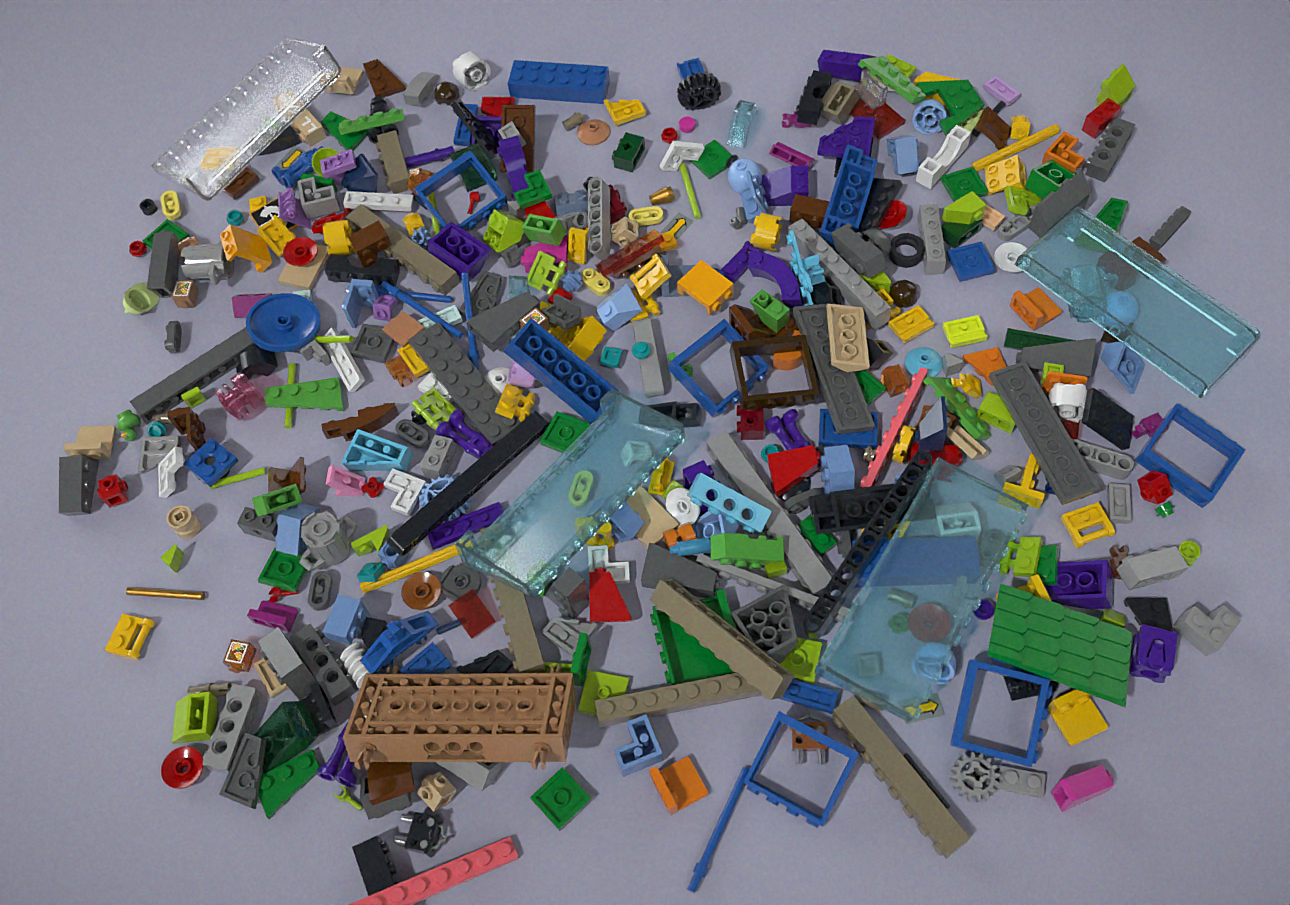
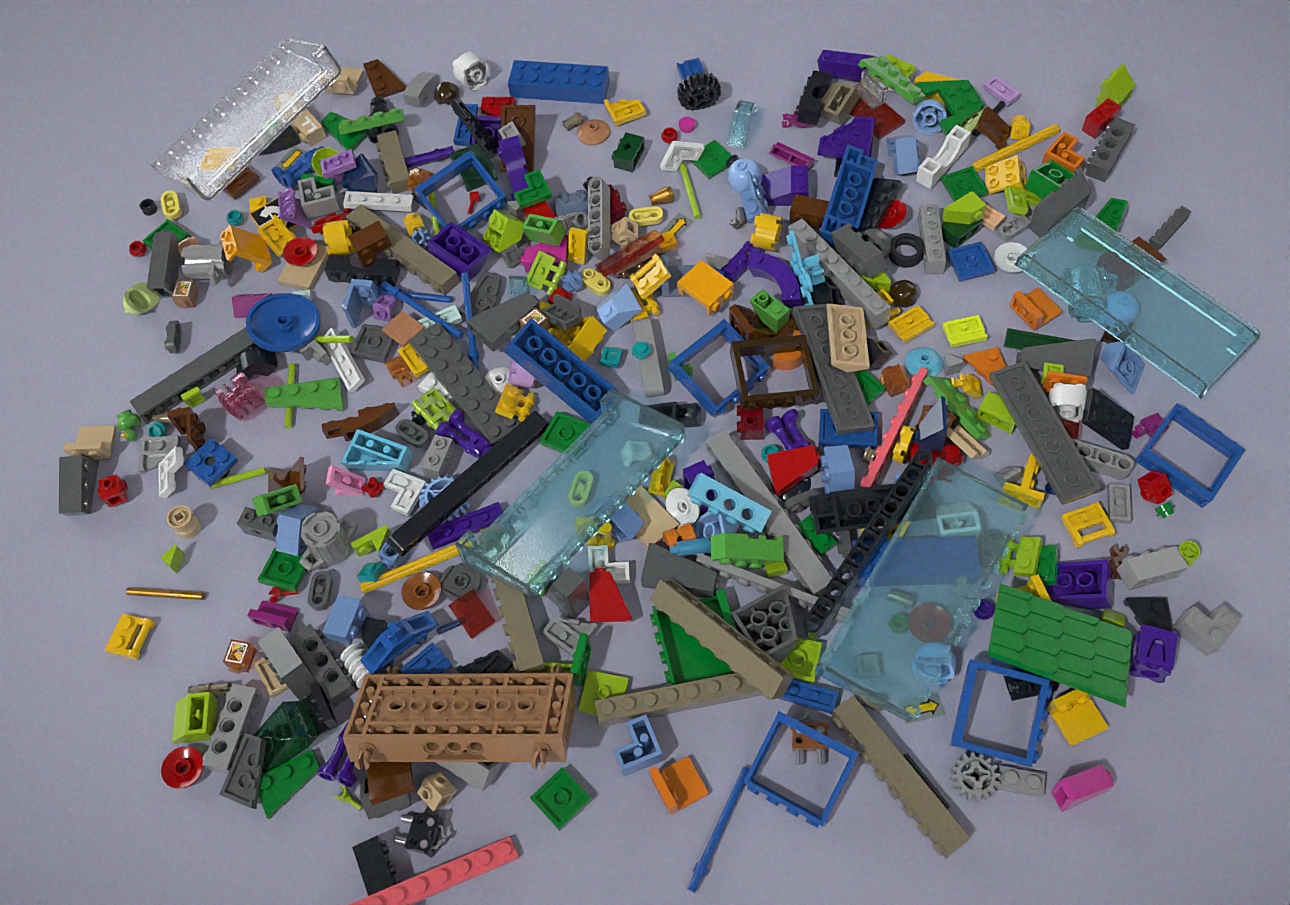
none -> light grey slope [705,253,729,269]

